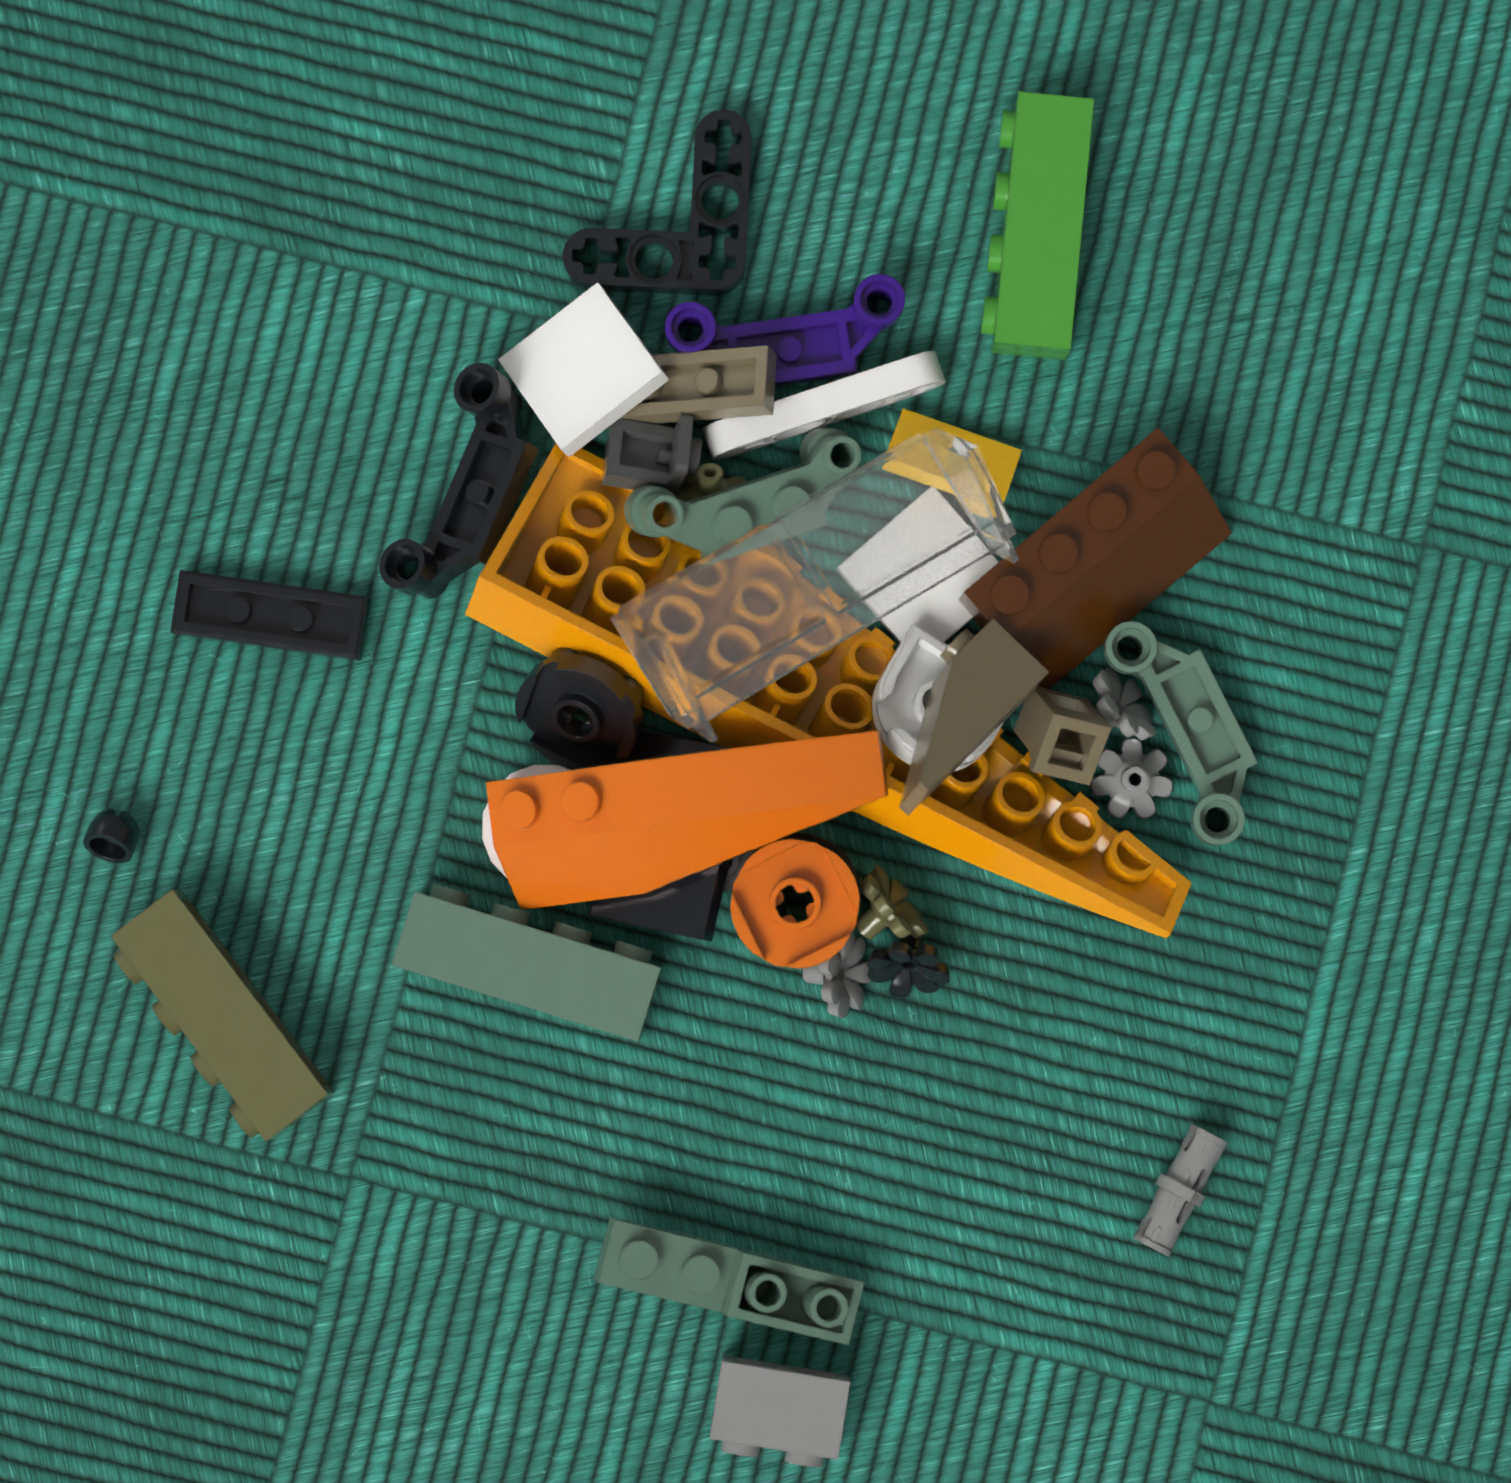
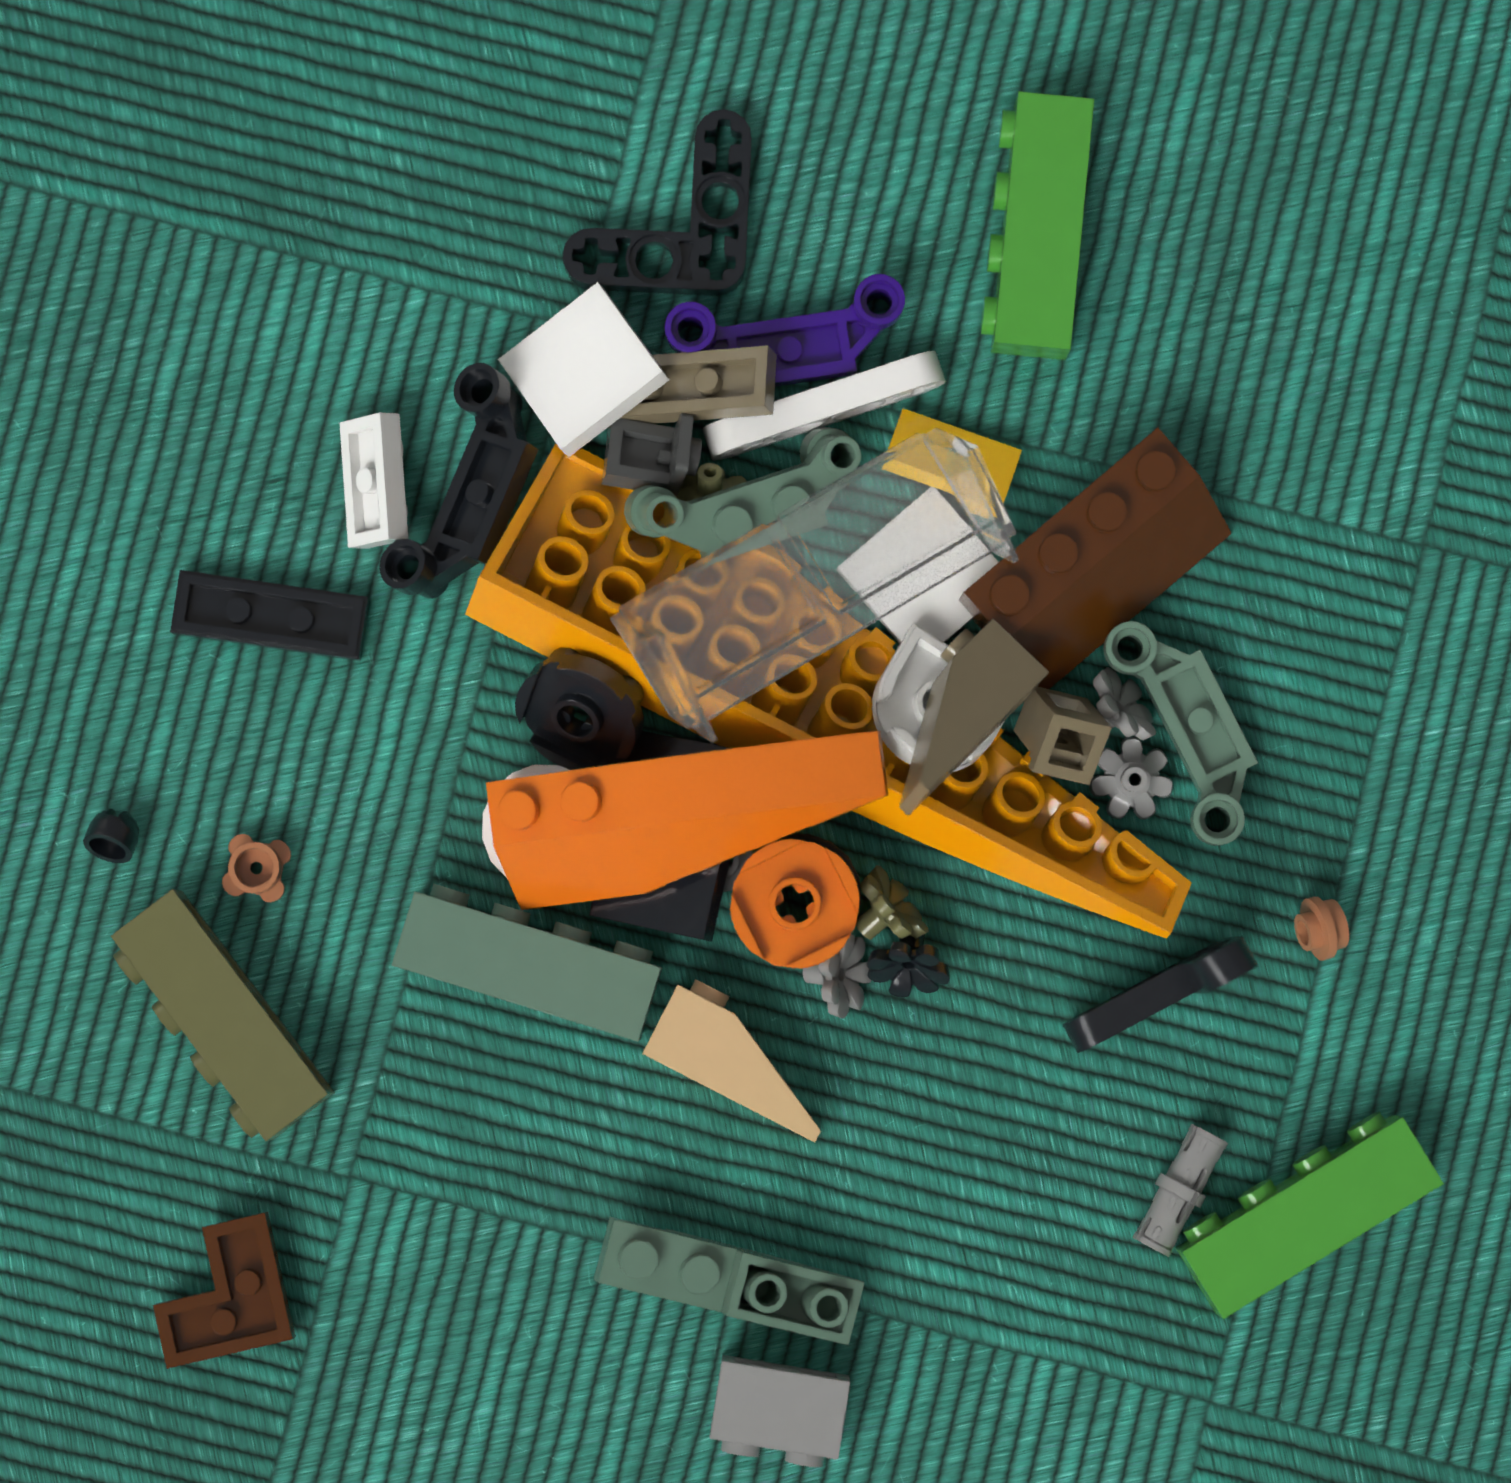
none -> reddish brown plate [153,1211,296,1369]
none -> nougat plate [222,834,291,902]
none -> white plate [339,412,408,549]
none -> tan slope [642,979,821,1142]
none -> black beam [1063,936,1258,1053]
none -> bright green brick [1175,1112,1444,1319]
none -> nougat plate [1294,896,1349,961]

